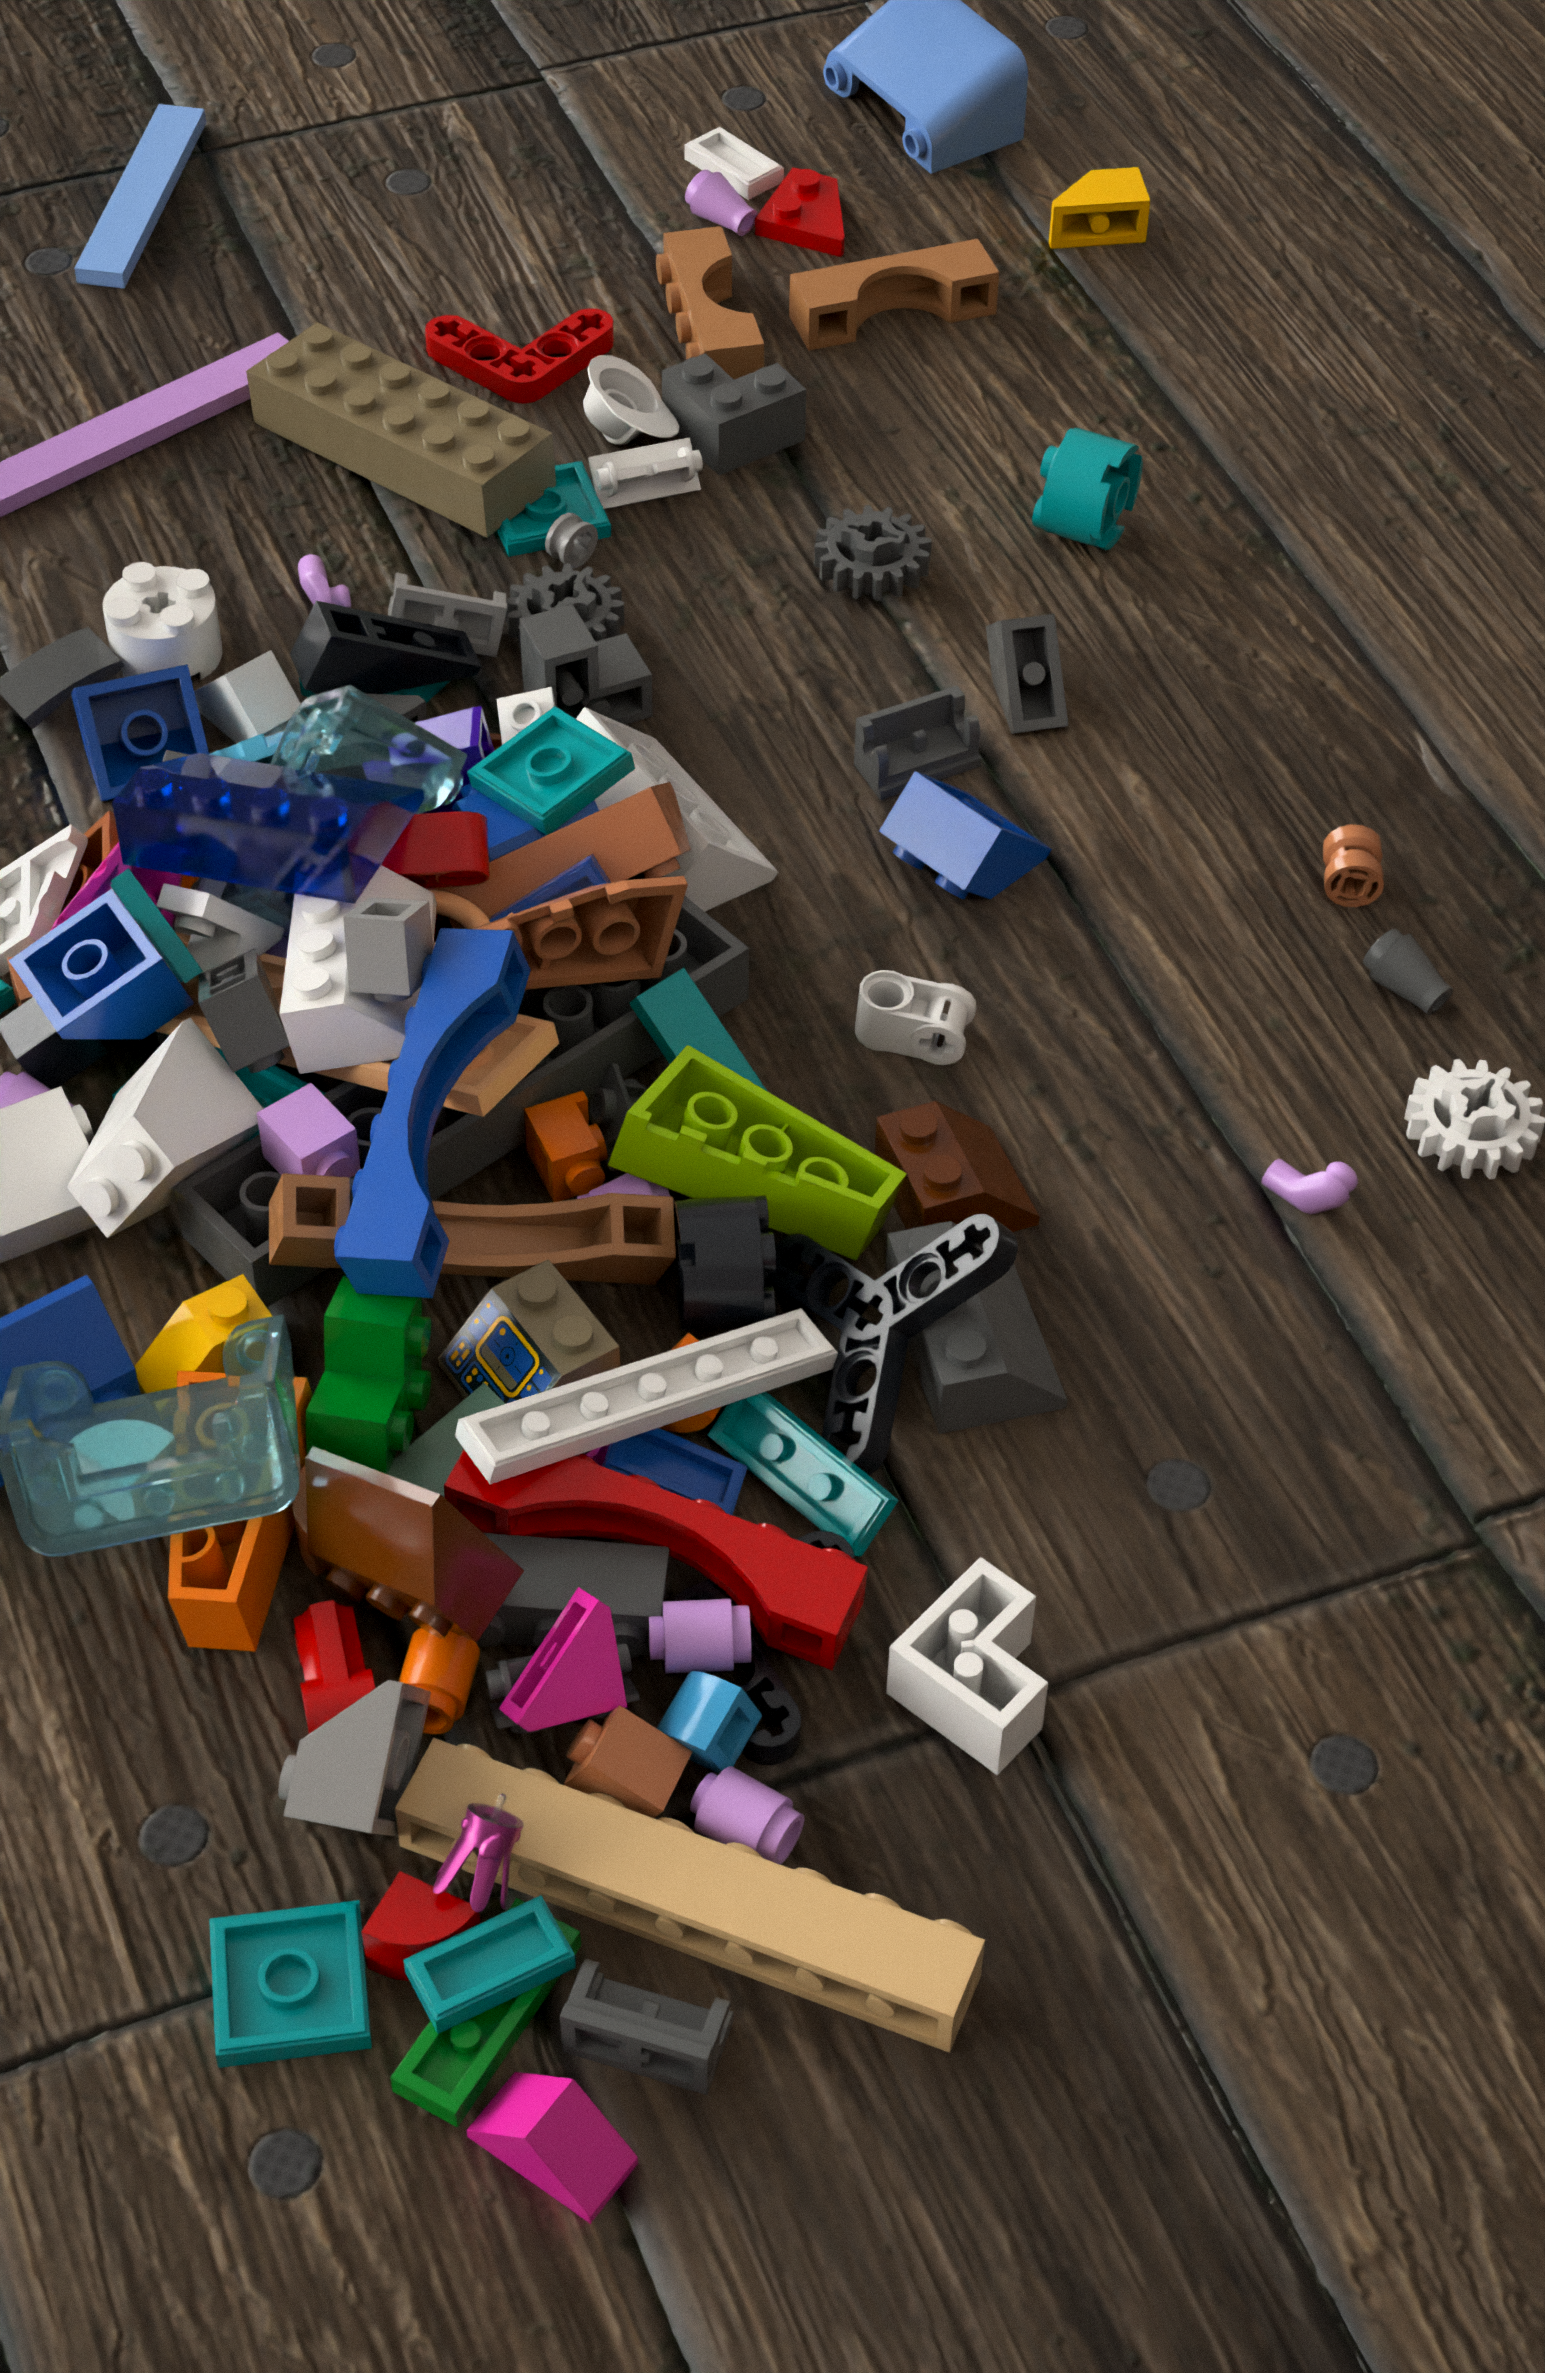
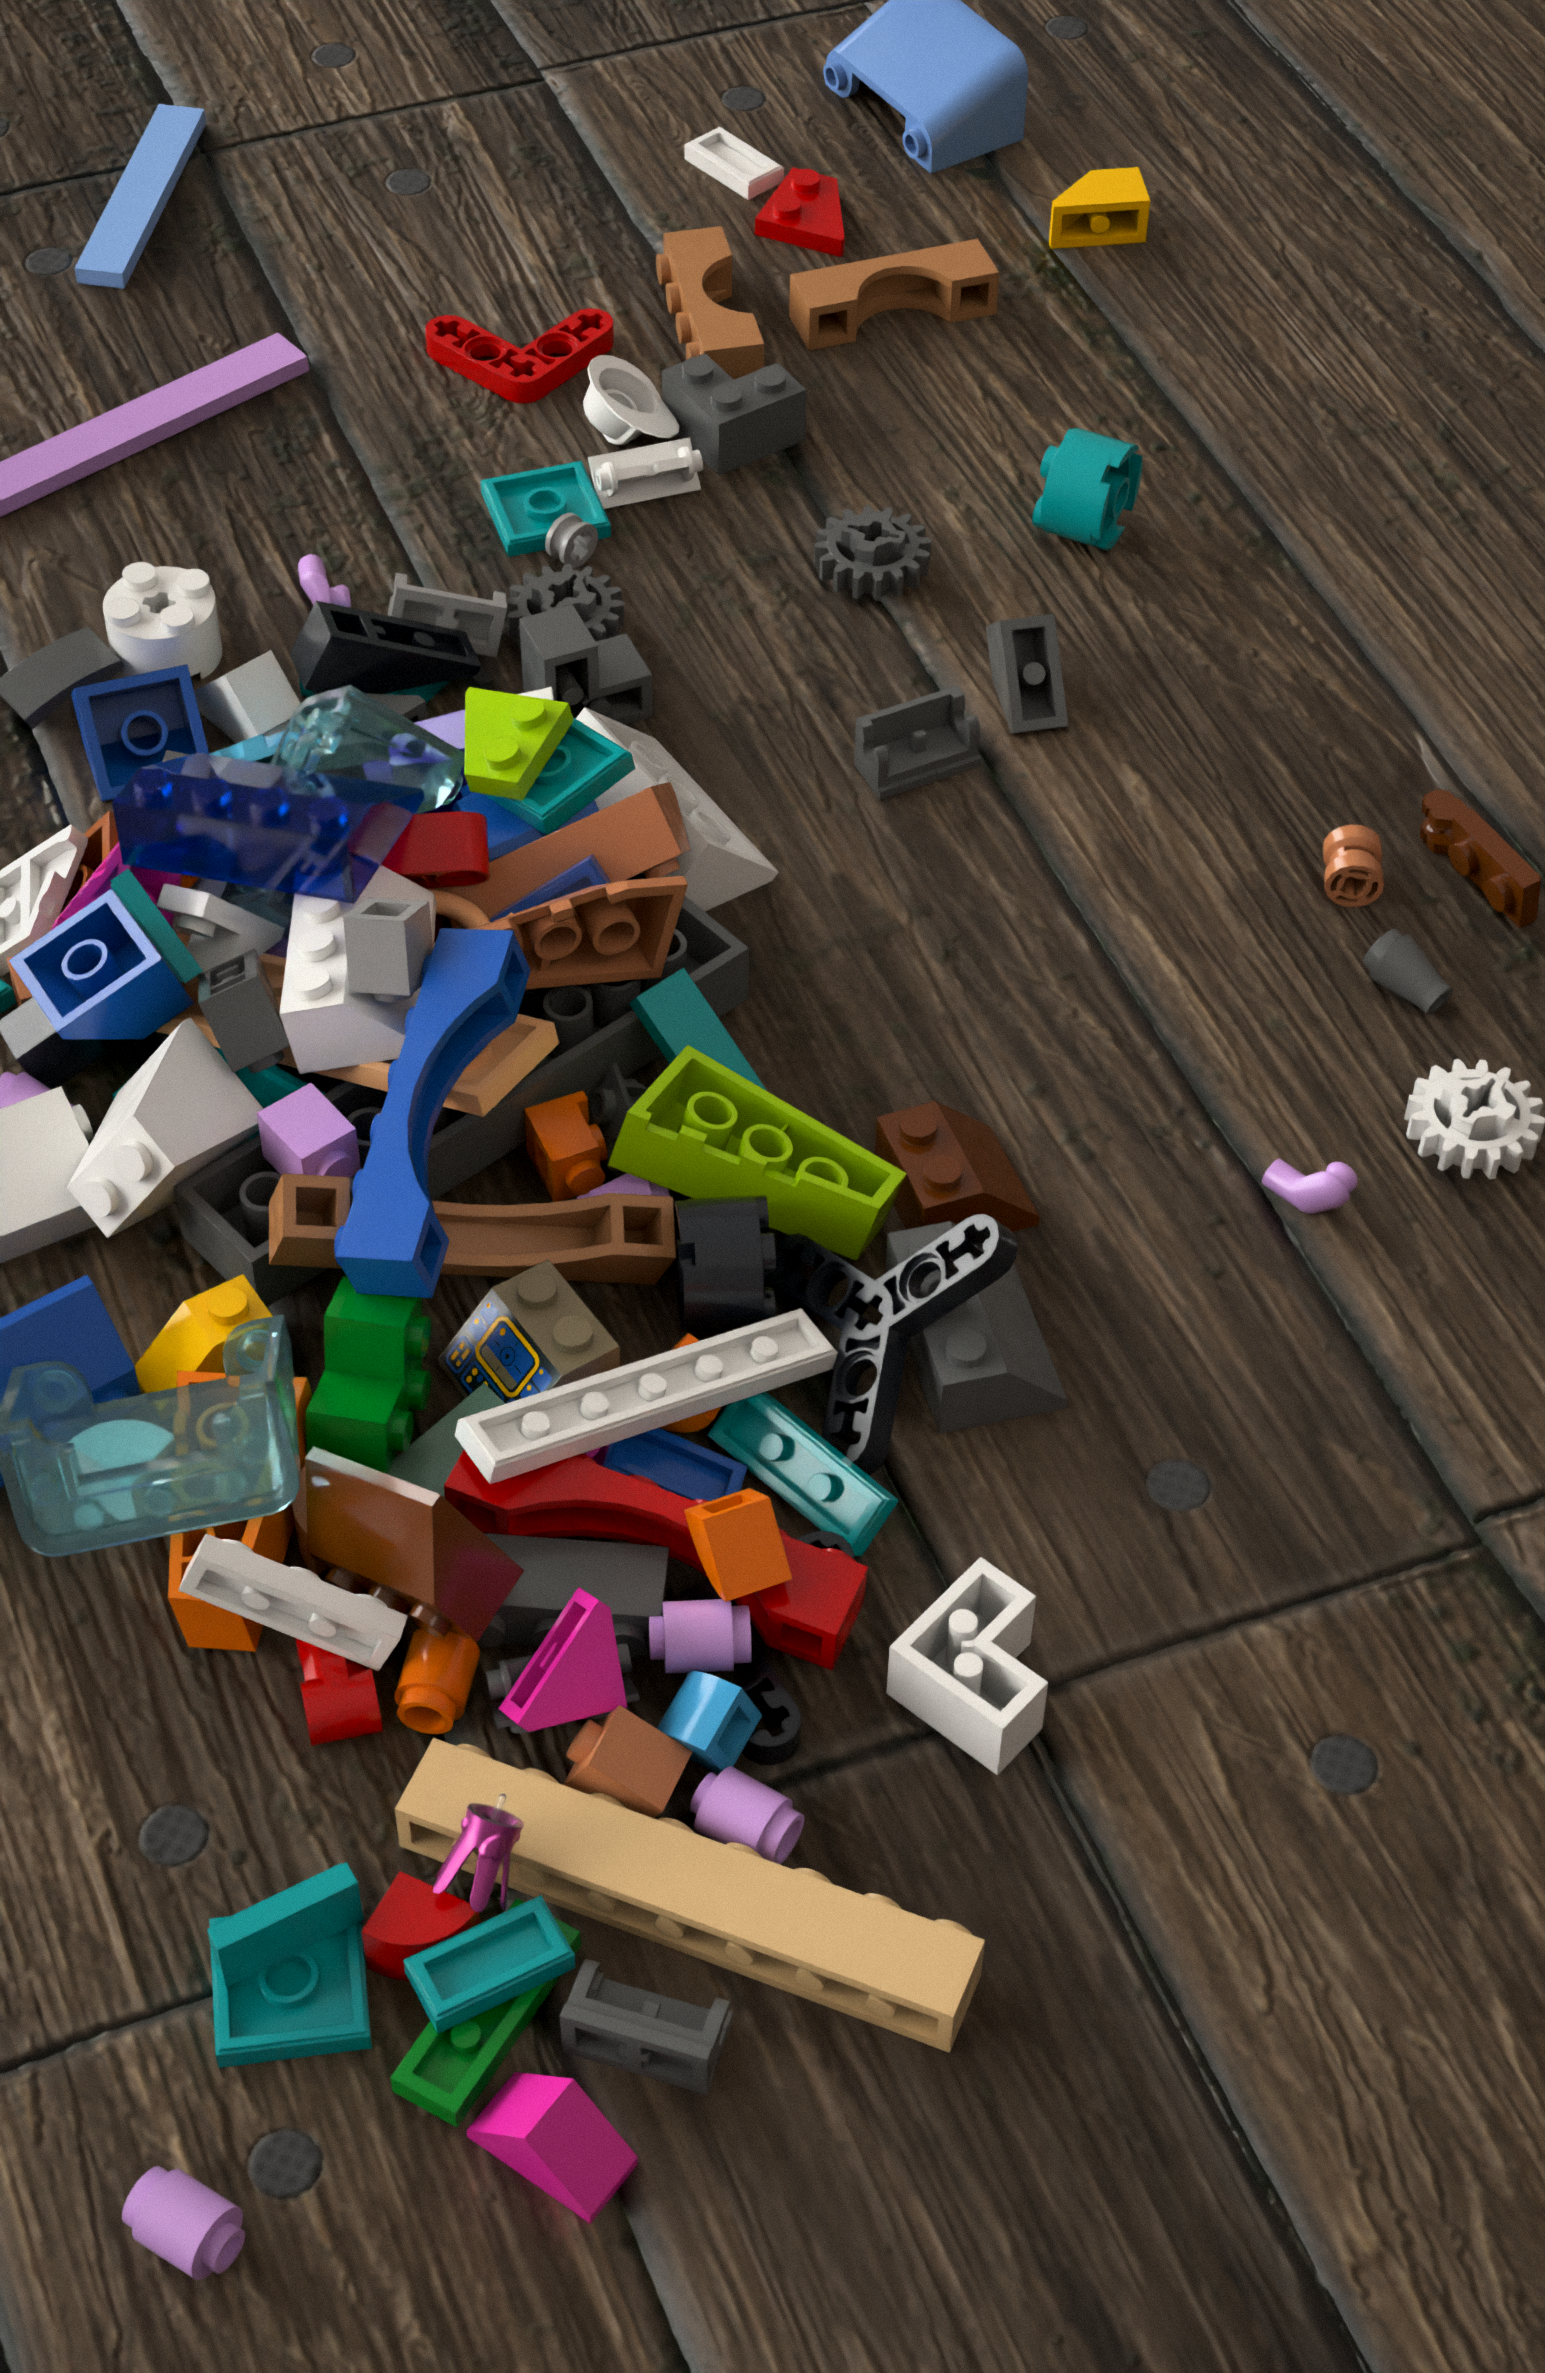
dark tan brick [246,322,556,538] -> none
light grey slope [278,1680,431,1836] -> none
lavender cone [685,170,758,236] -> none
white piece [855,970,977,1065] -> none
slope [879,771,1052,900] -> none
none -> lavender brick [122,2166,245,2280]
none -> white plate [178,1533,408,1671]
none -> teal tile [207,1862,364,1987]
none -> lime wing [464,687,574,801]
none -> orange brick [684,1488,792,1602]
none -> reddish brown hinge [1420,789,1542,929]

